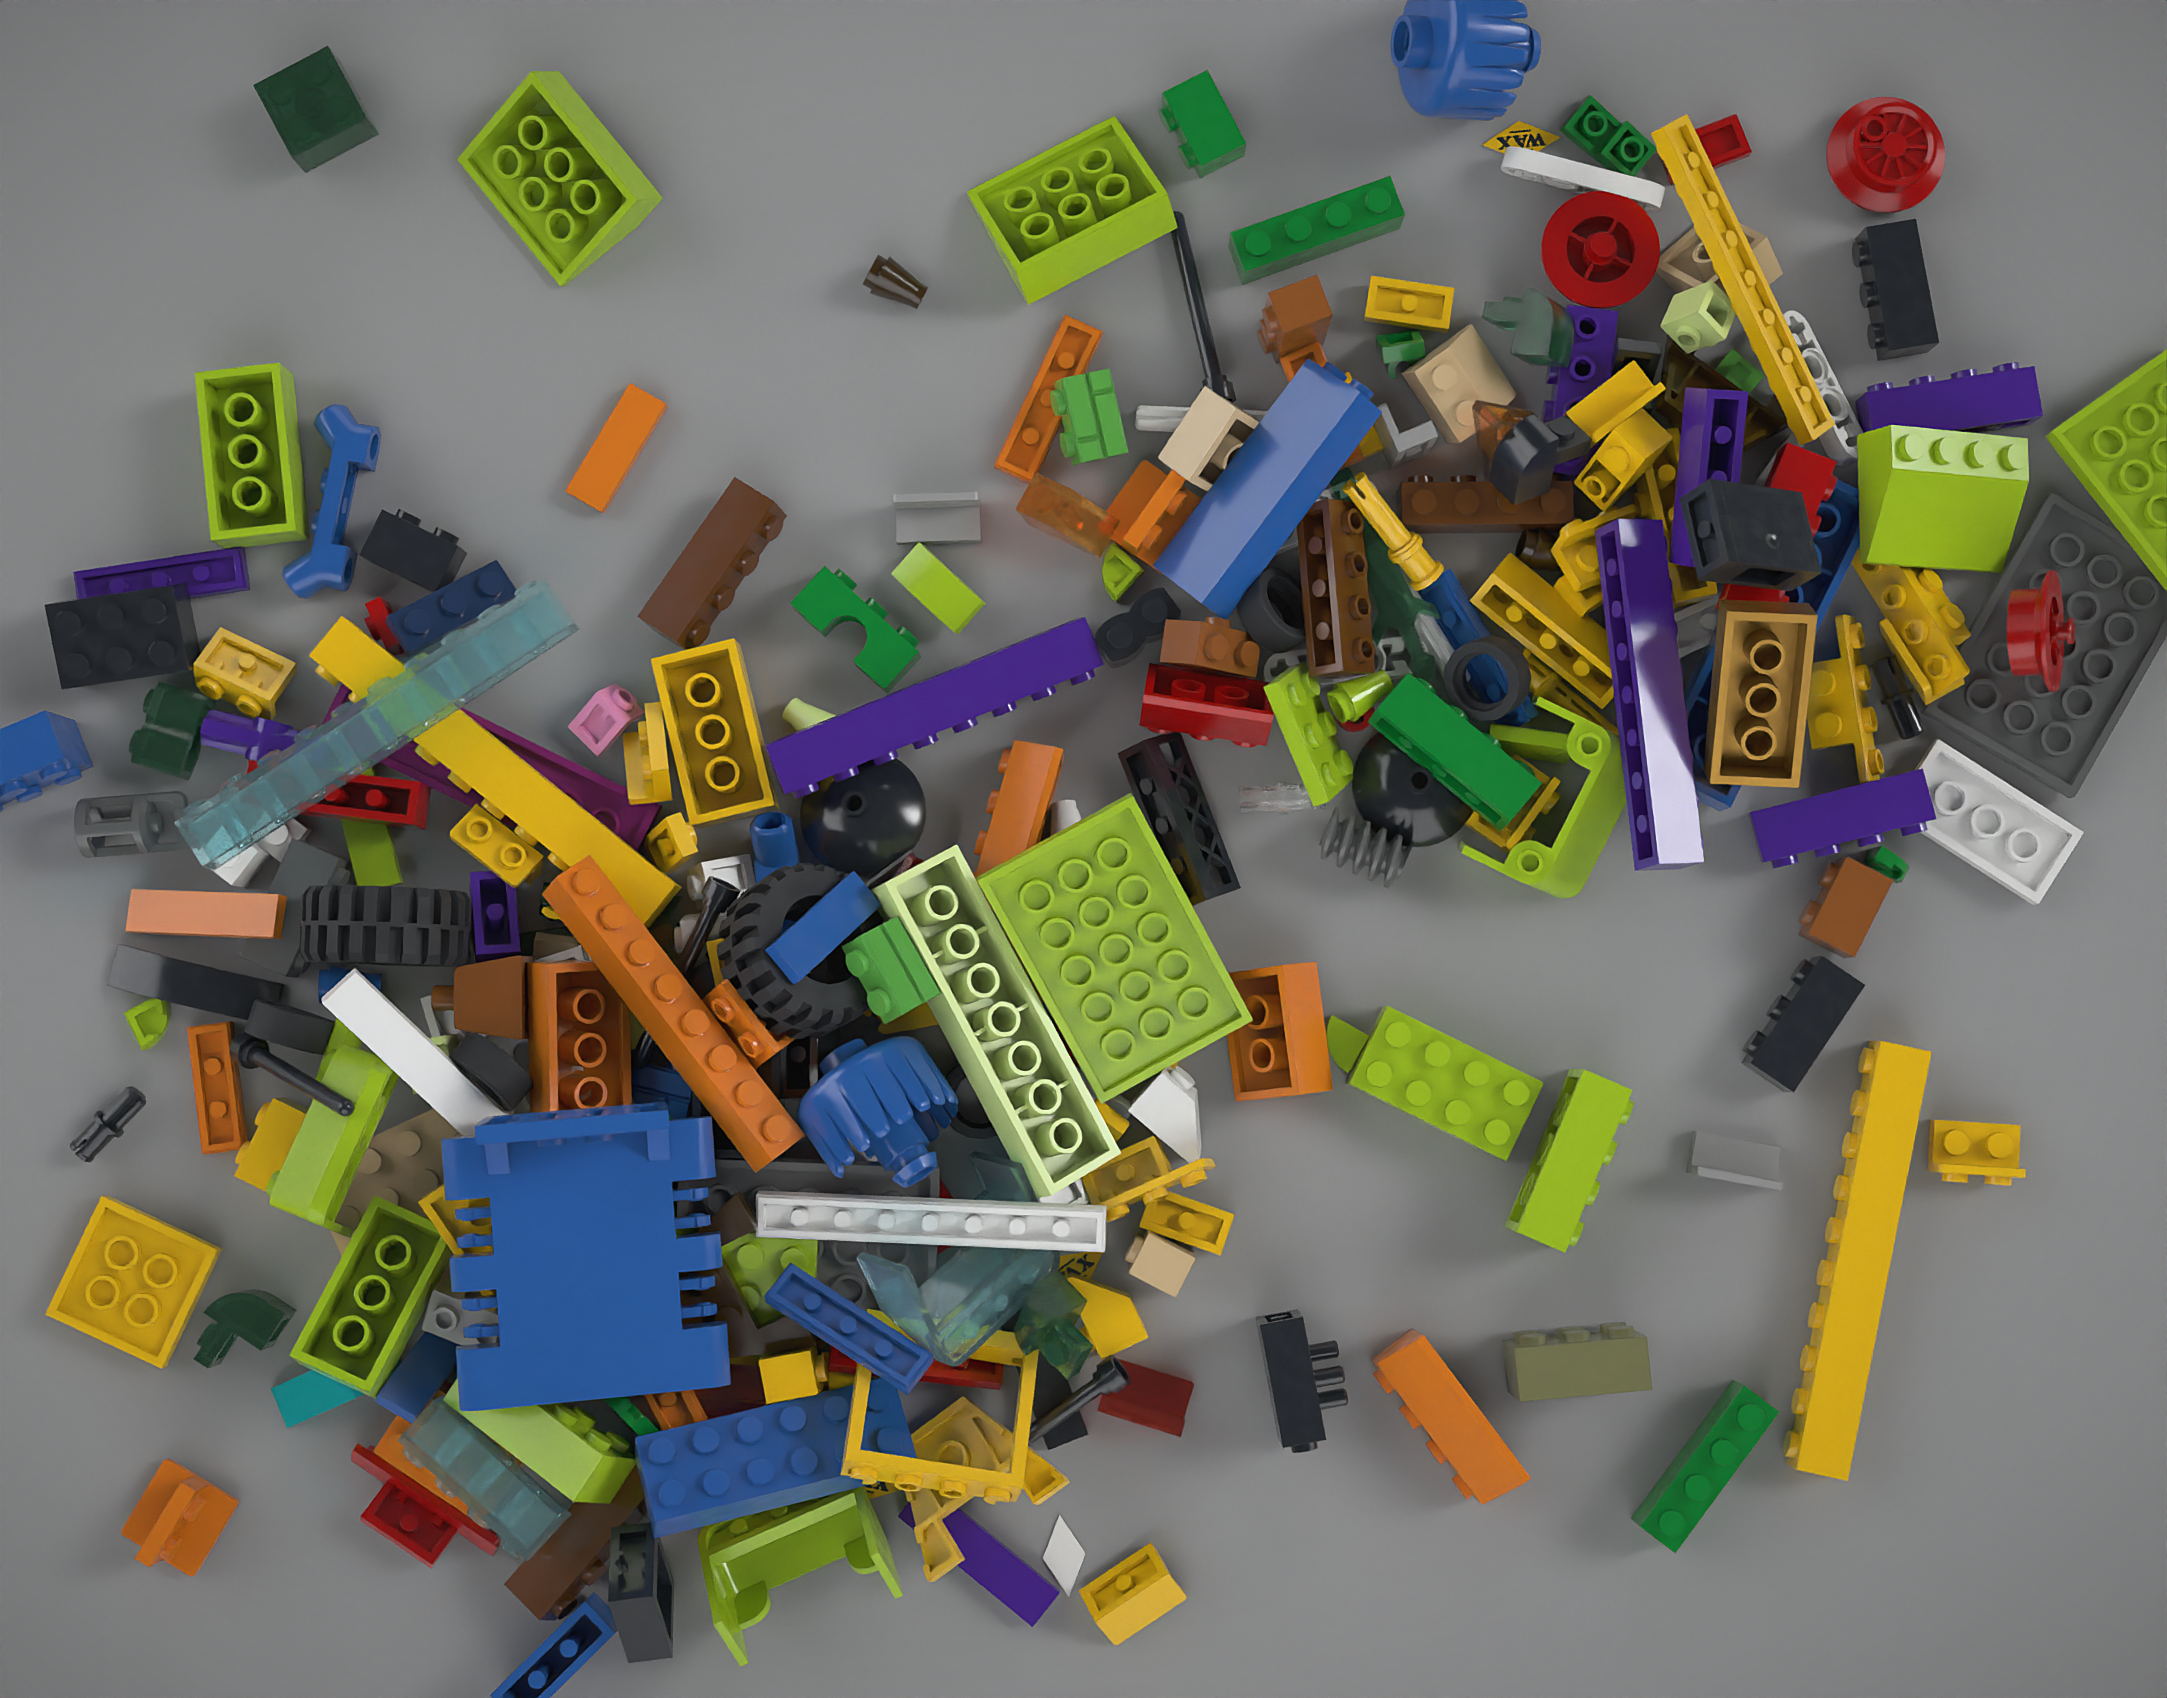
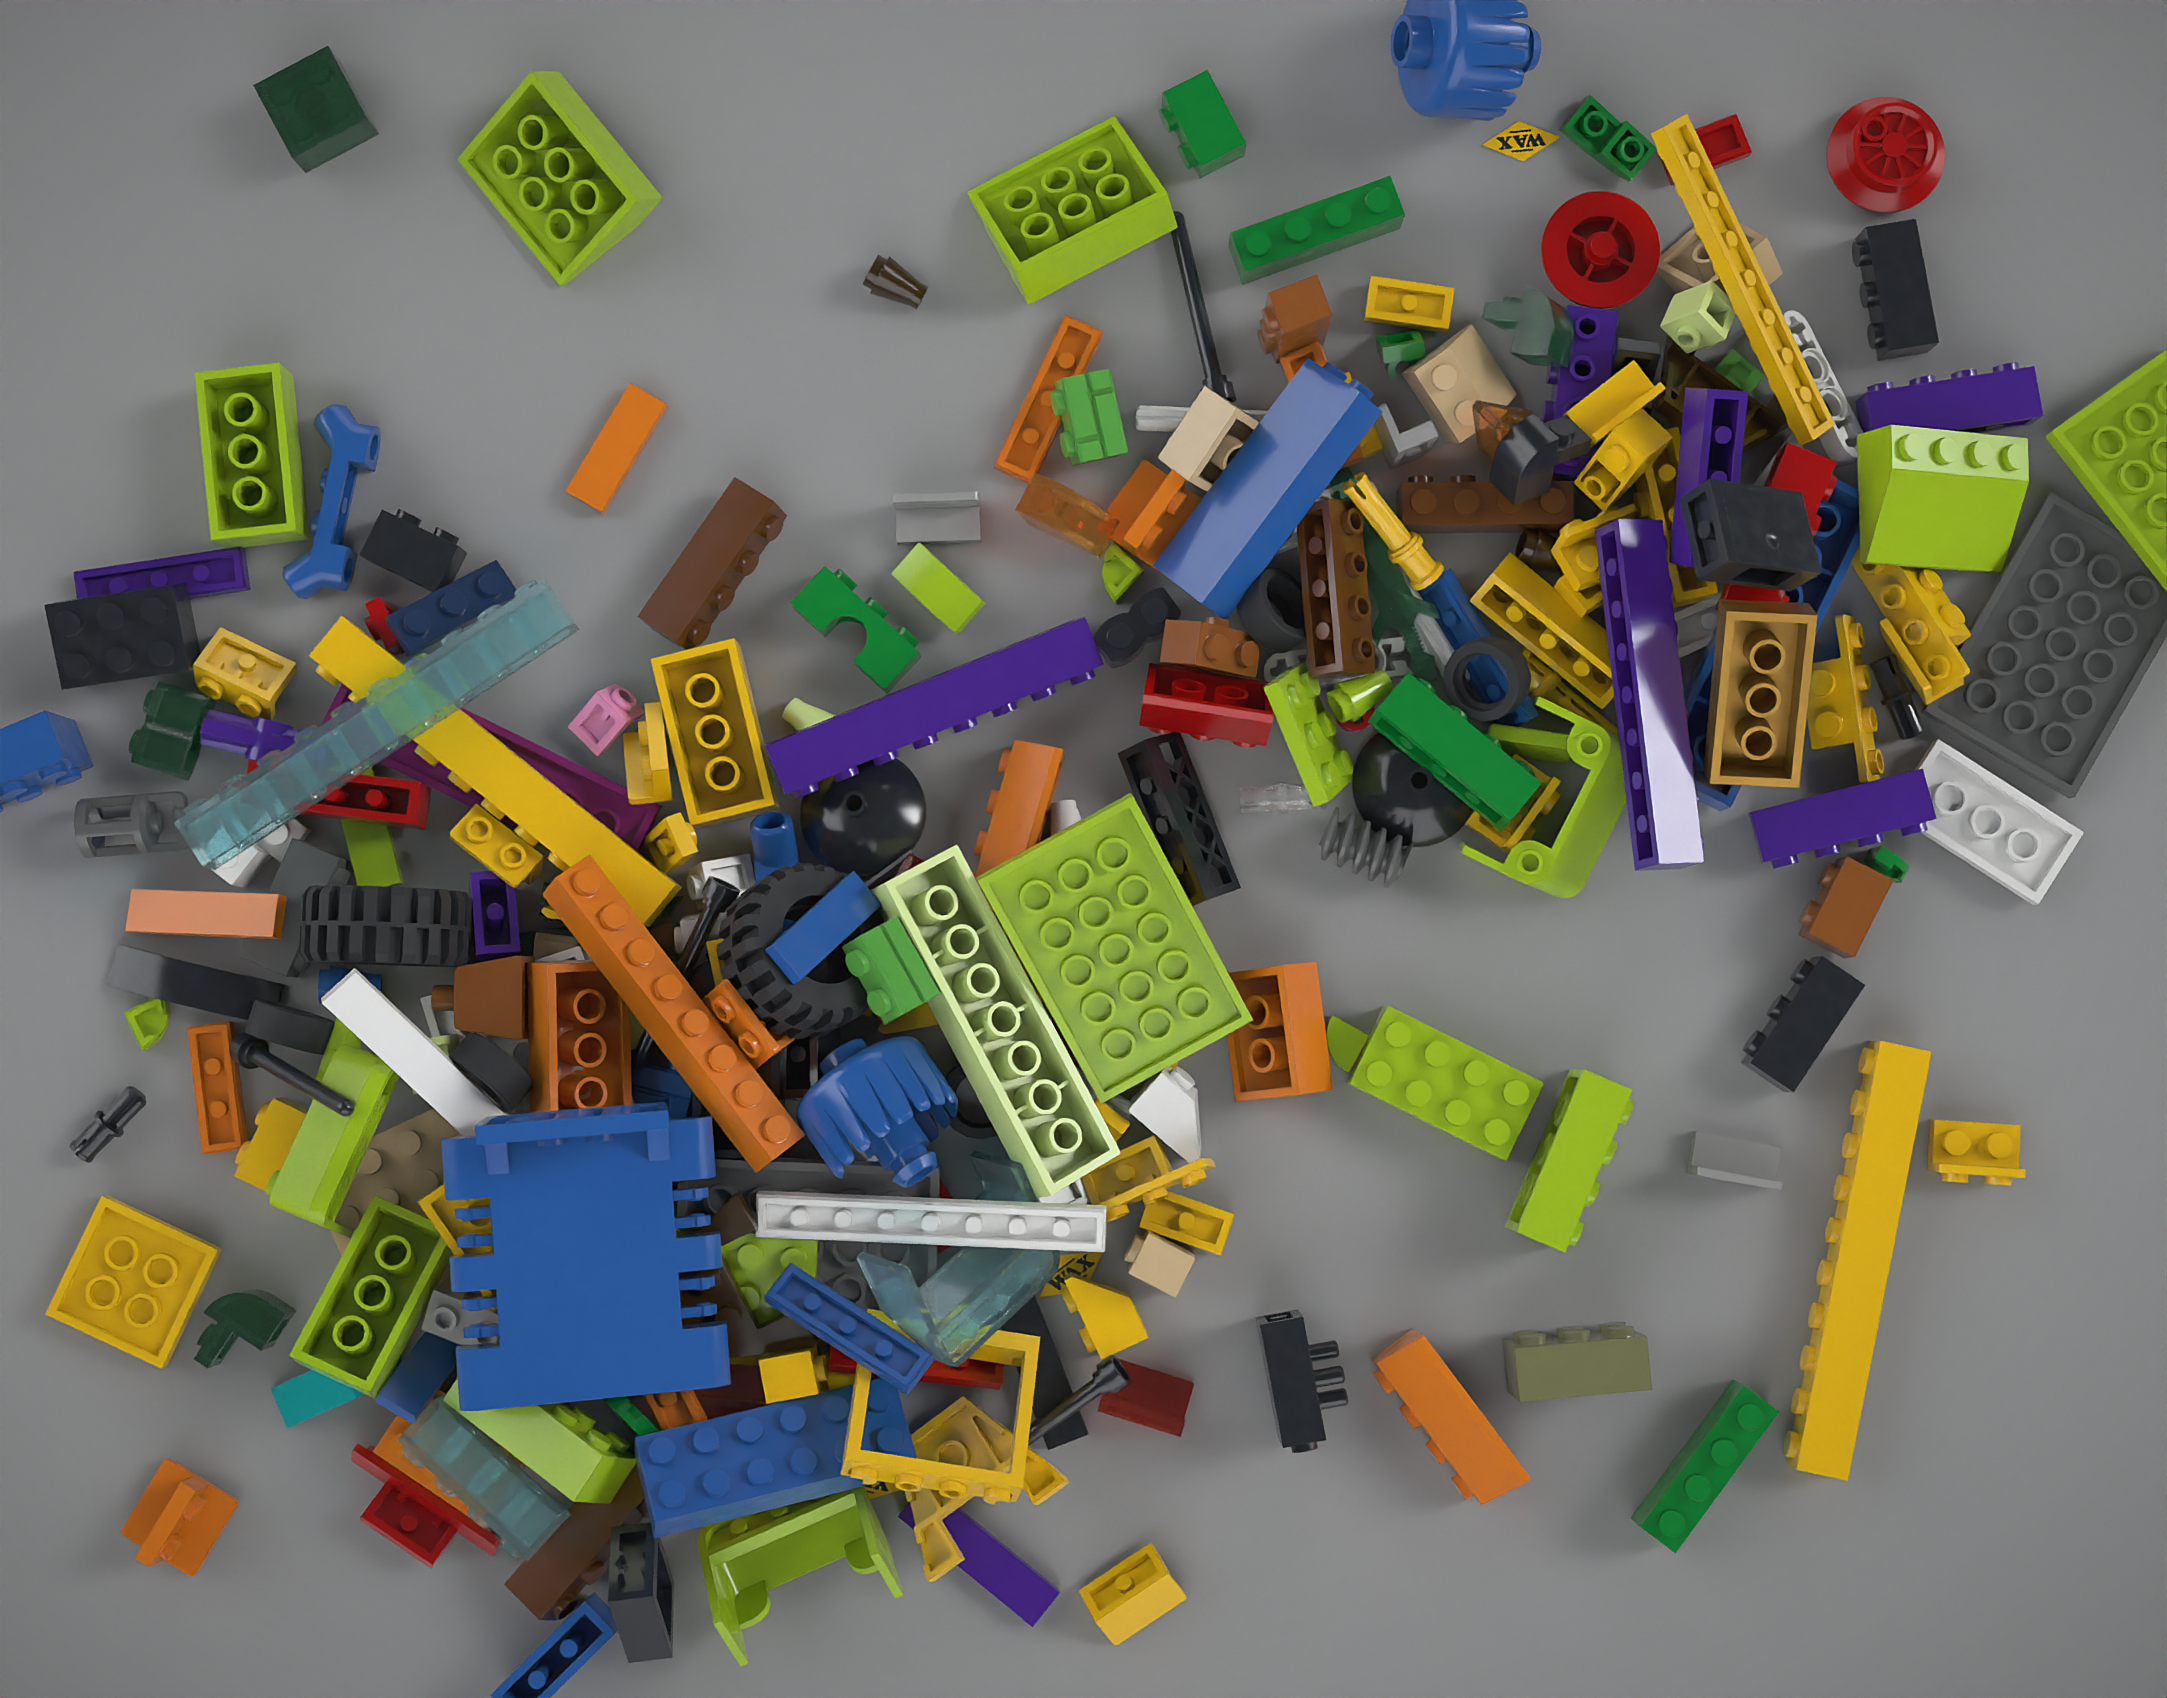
clear green brick [1014,1271,1093,1380] -> none
white sticker [1043,1515,1086,1597] -> none
white beam [1501,146,1665,211] -> none
red wheel [2007,570,2075,692] -> none

